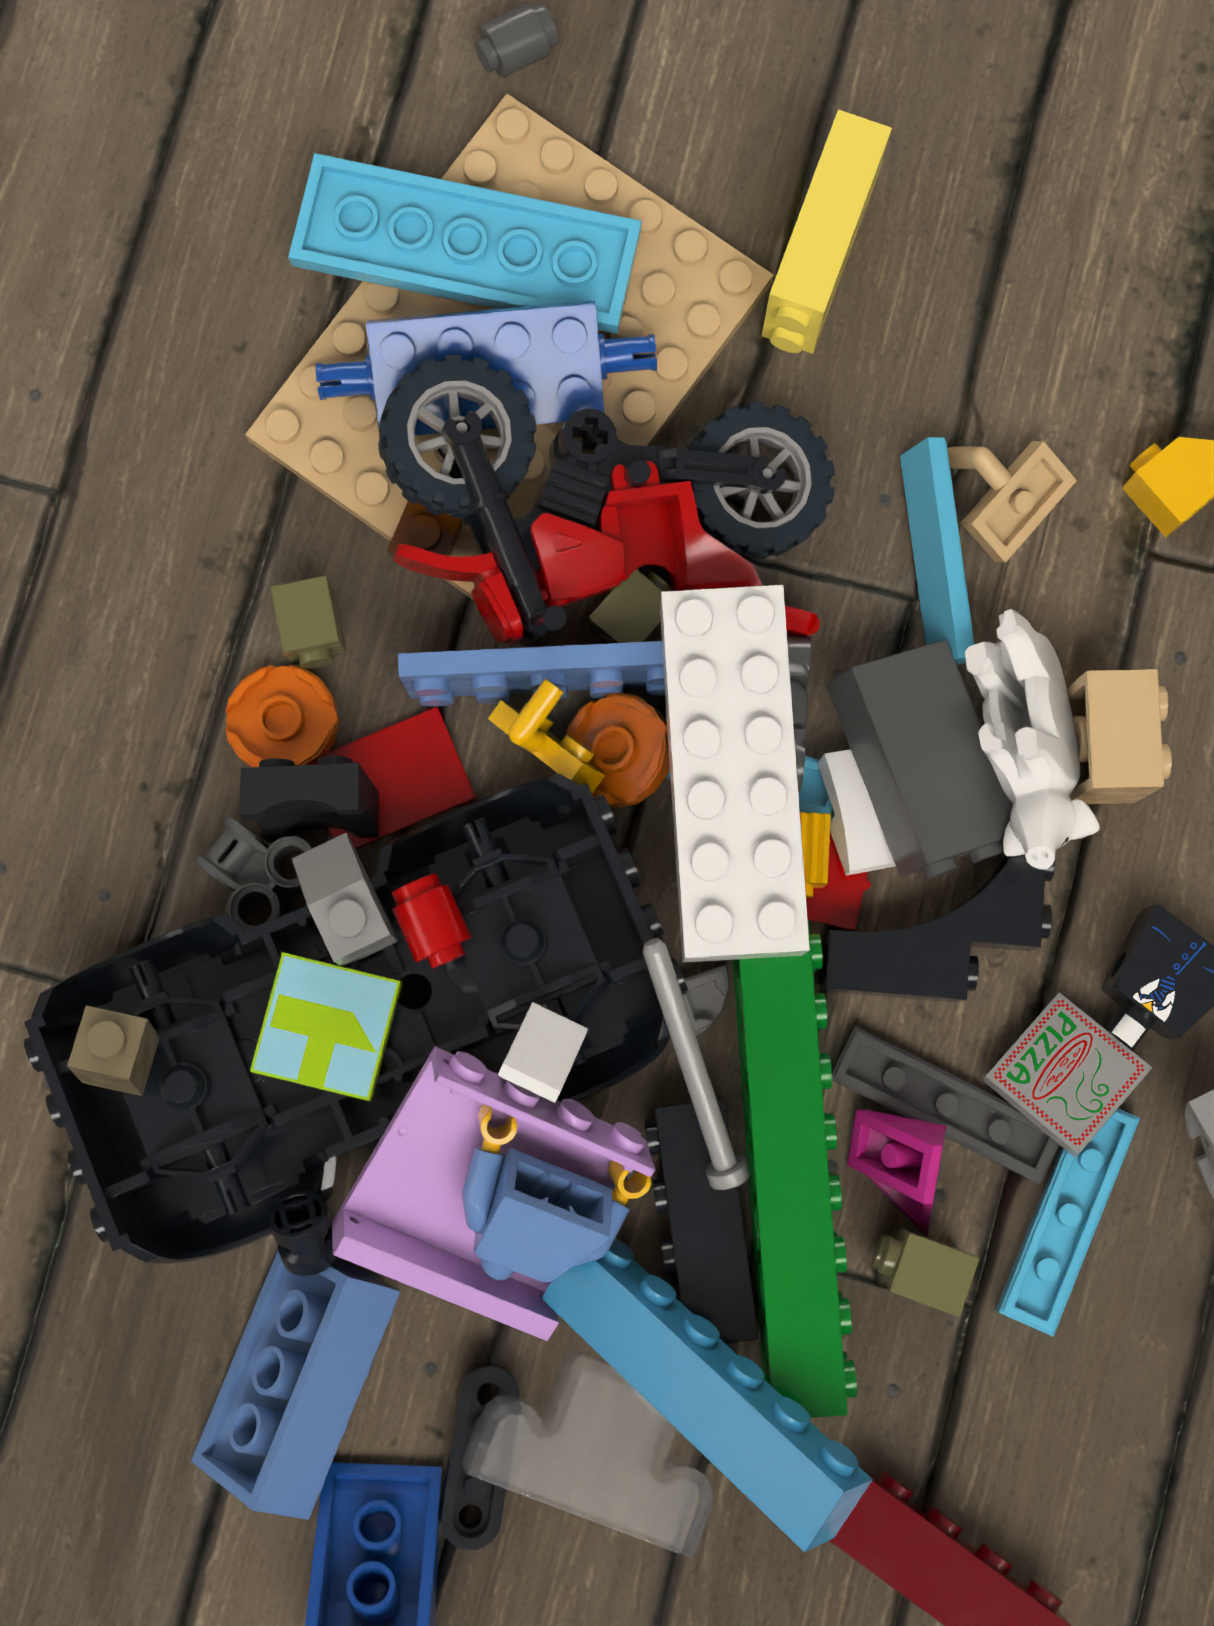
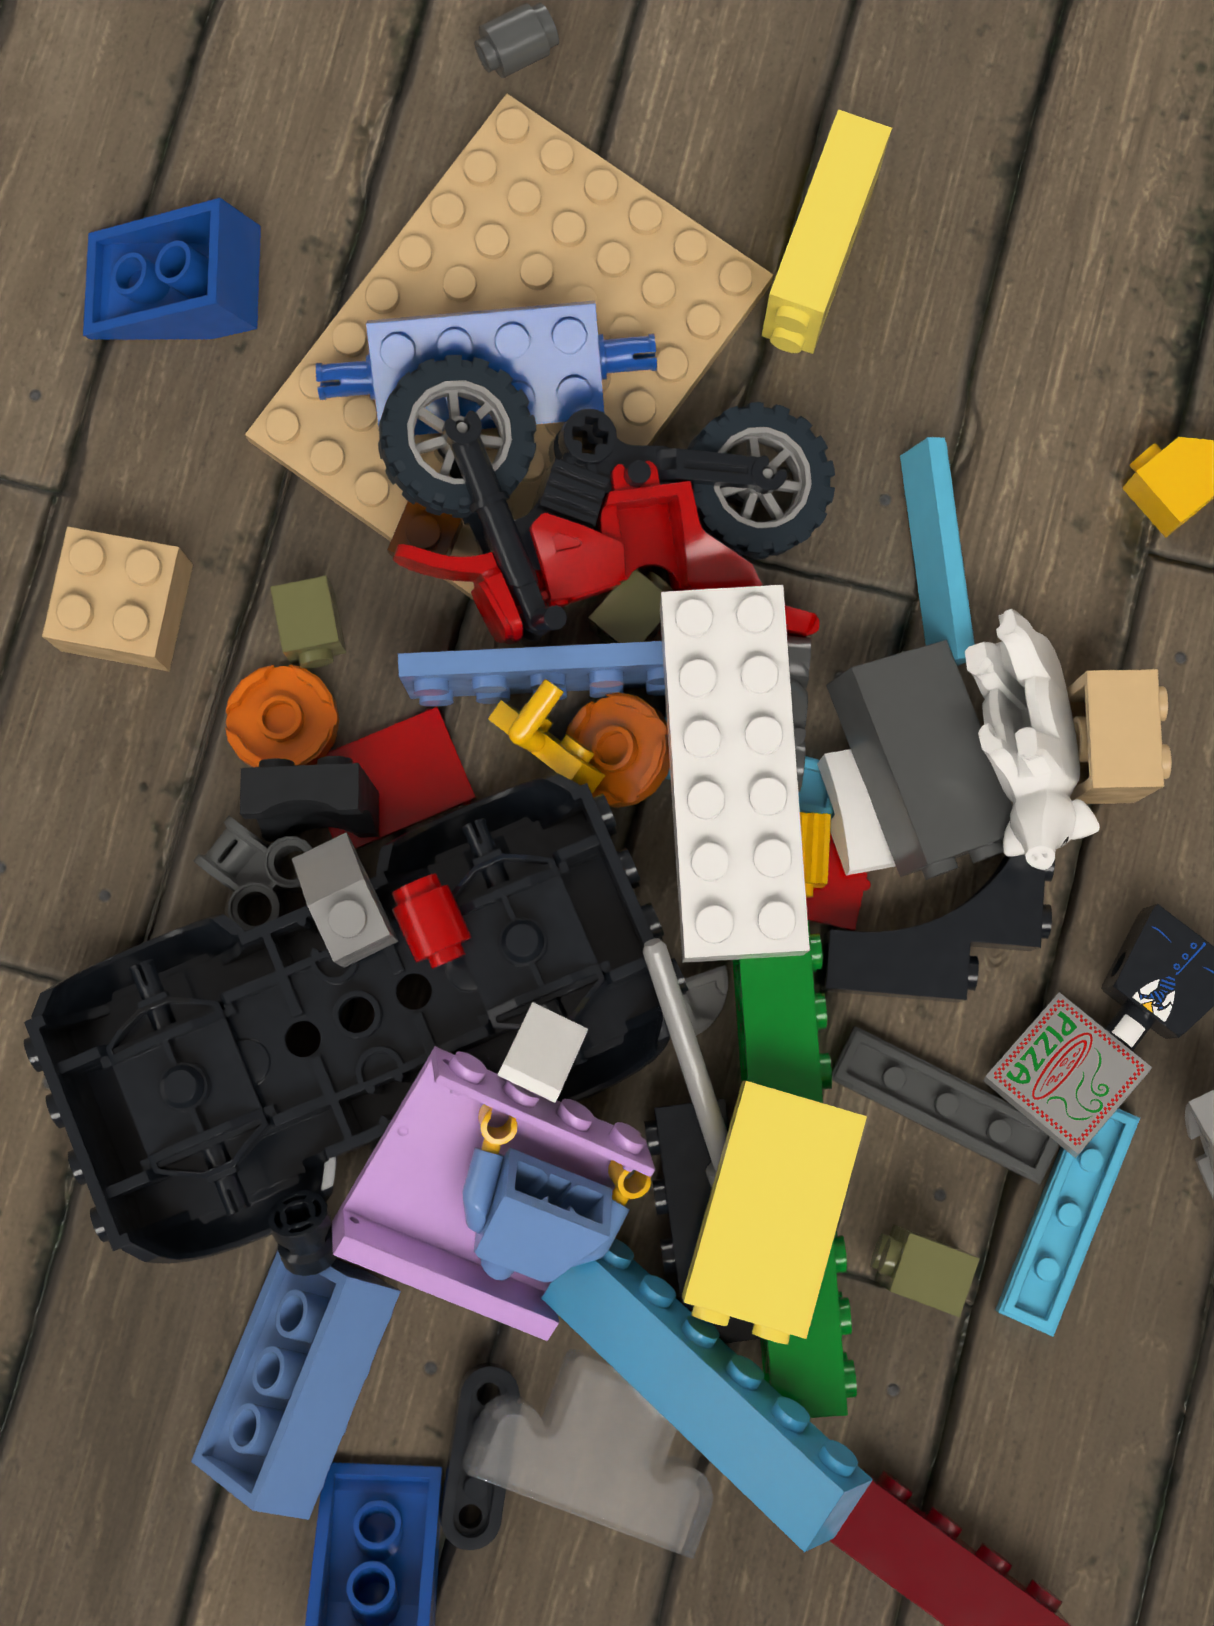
dark tan brick [67,1006,160,1096] -> none
tile [250,952,402,1102] -> none
medium azure plate [288,153,642,334] -> none
dark pink slope [847,1109,947,1237] -> none
tan plate [947,441,1077,563] -> none
none -> tan brick [42,527,193,671]
none -> blue slope [83,198,261,340]
none -> light yellow brick [682,1081,867,1344]

